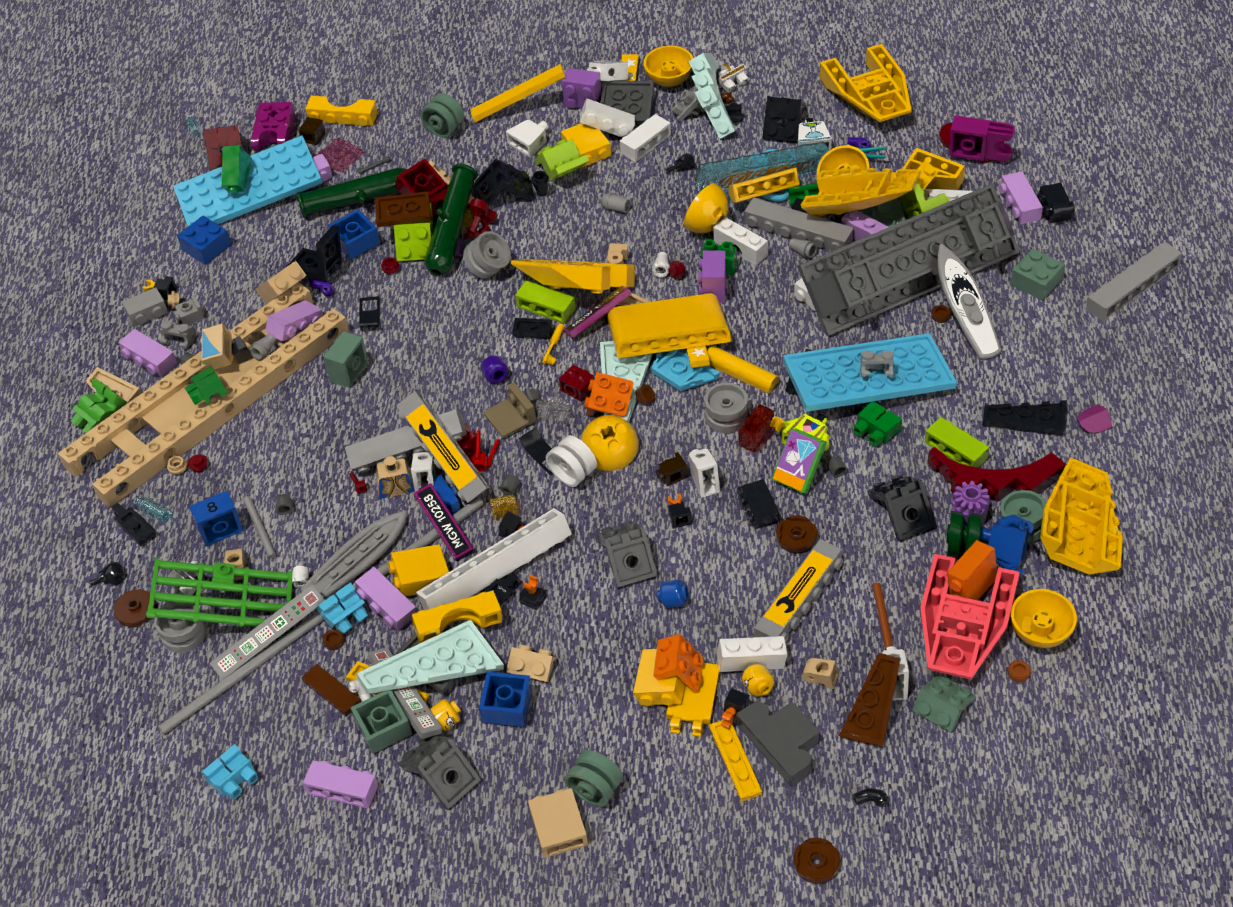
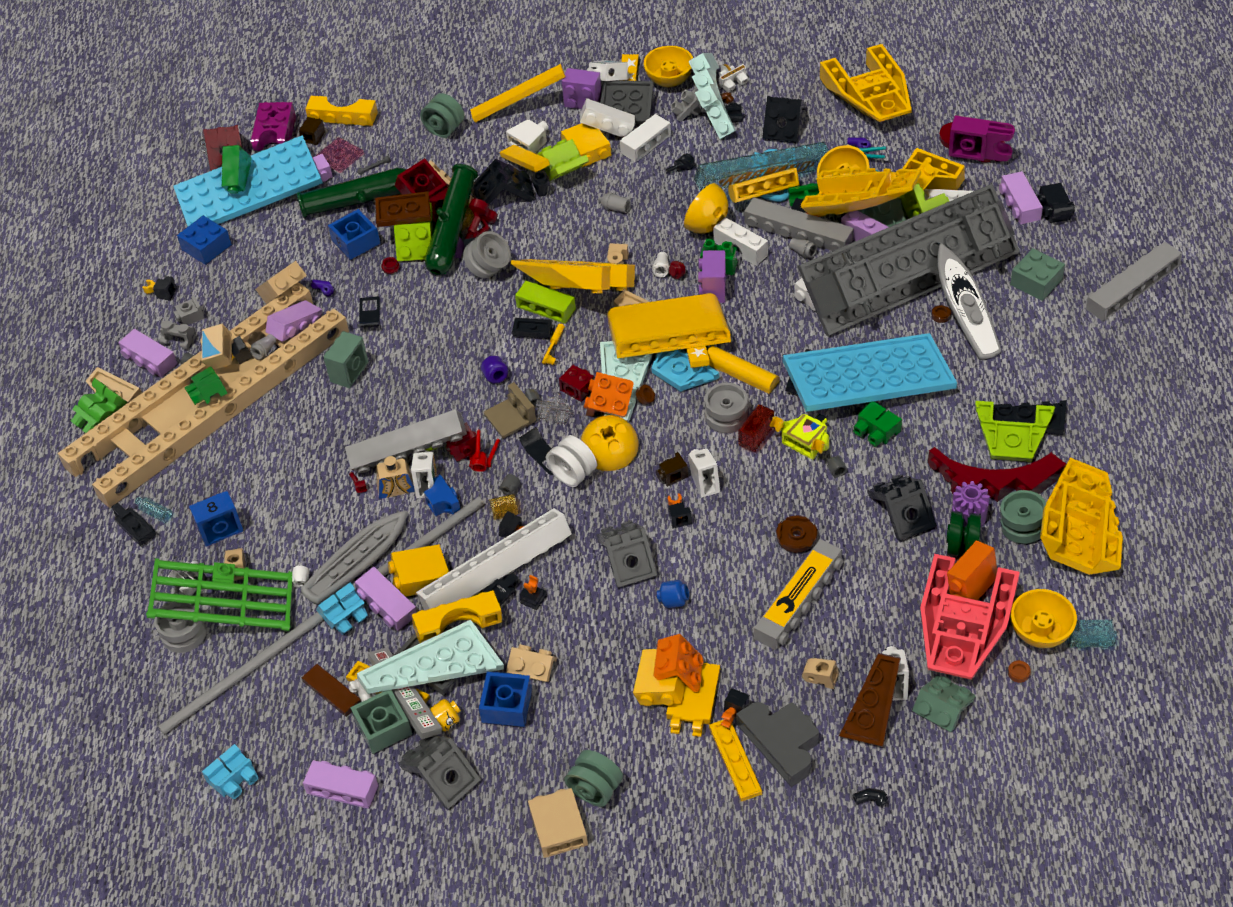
black piece [89,562,125,586] -> none
reddish brown plate [113,589,156,627] -> none
light grey brick [122,288,168,327] -> none
tan plate [167,456,187,474] -> none
tan plate [168,291,179,309] -> none
clear light blue bar [186,117,200,138] -> none
dark red plate [188,454,208,472] -> none
light grey tile [209,584,325,680] -> none
light grey bar [243,496,276,559] -> none
dark grey hose [276,493,293,515] -> none
black bracket [286,225,342,282] -> none
reddish brown tile [322,629,345,651] -> none
brick [396,391,491,503] -> none
tile [413,483,473,561] -> none
magenta tile [564,286,631,338] -> none
white brick [717,636,787,672] -> none
black hinge [737,479,779,529] -> none
yellow head [742,664,774,697] -> none
piece [772,428,827,493] -> none
reddish brown plate [793,837,840,884] -> none
white torso [798,118,832,155] -> none
light grey piece [860,350,894,377] -> none
dark orange bar [872,583,893,649] -> none
lime brick [925,417,989,468] -> none
blue torso [979,514,1033,582] -> none
magenta brick [1077,404,1113,433] -> none
none -> yellow tile [500,145,550,172]
none -> lime wing [975,401,1055,462]
none -> clear light blue bracket [1069,620,1117,648]

